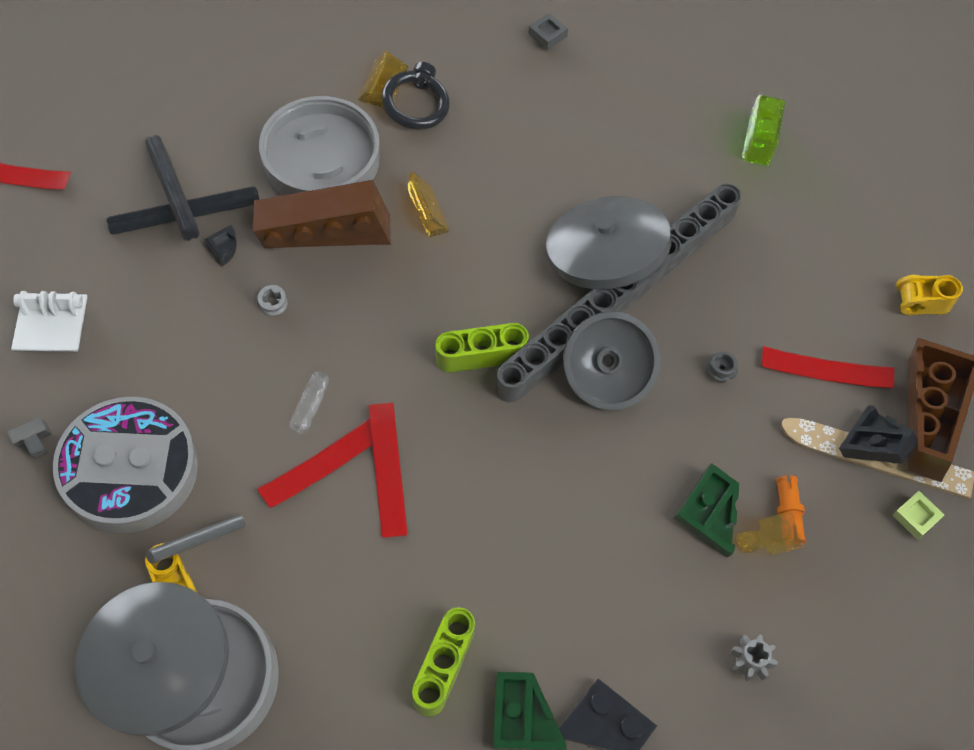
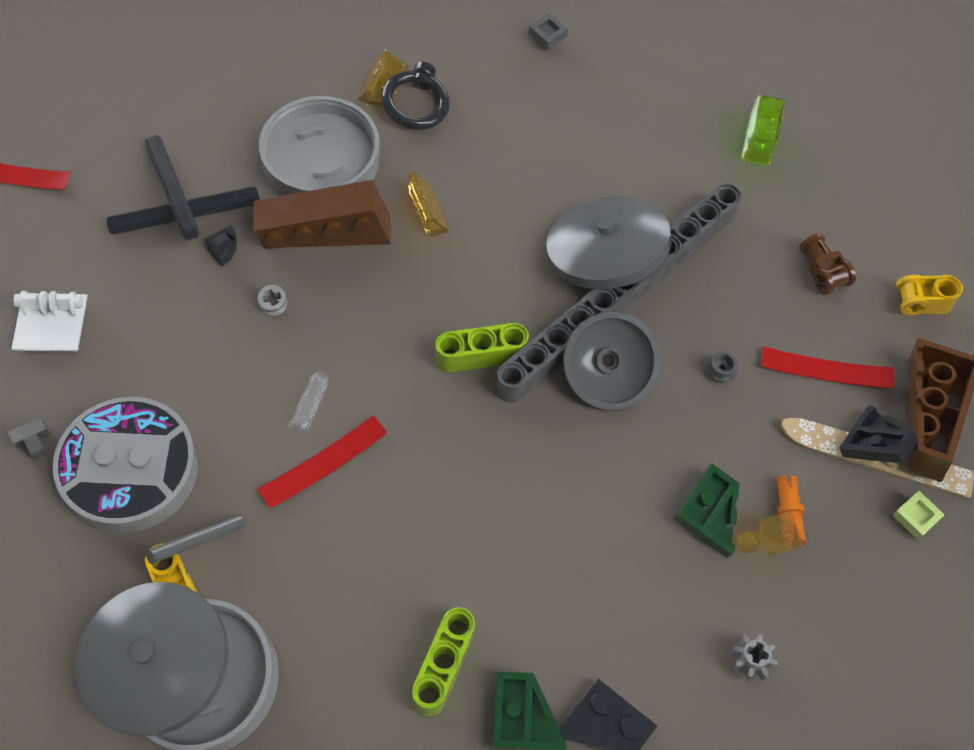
red sticker [369,402,408,538] -> none
none -> reddish brown connector [799,233,856,295]

